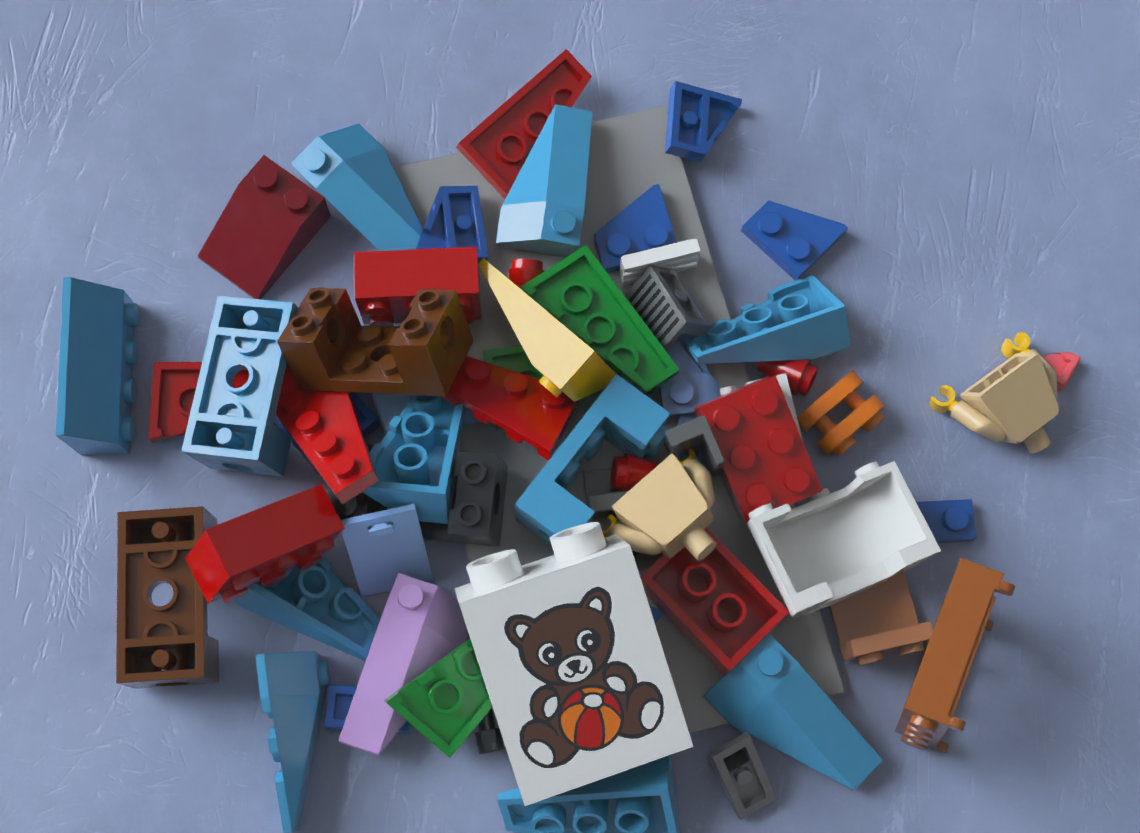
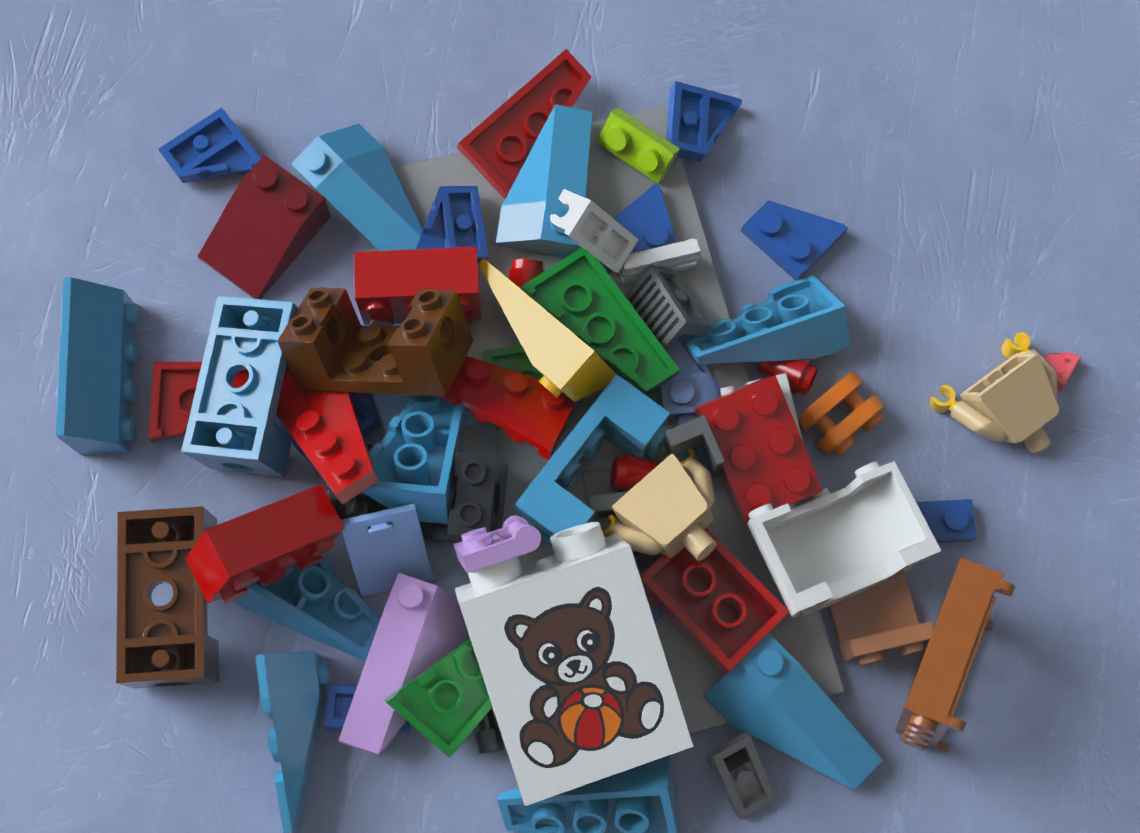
none -> blue wing [158,107,261,183]
none -> lavender plate [453,515,541,573]
none -> white hinge [550,189,639,273]
none -> lime plate [597,107,680,184]

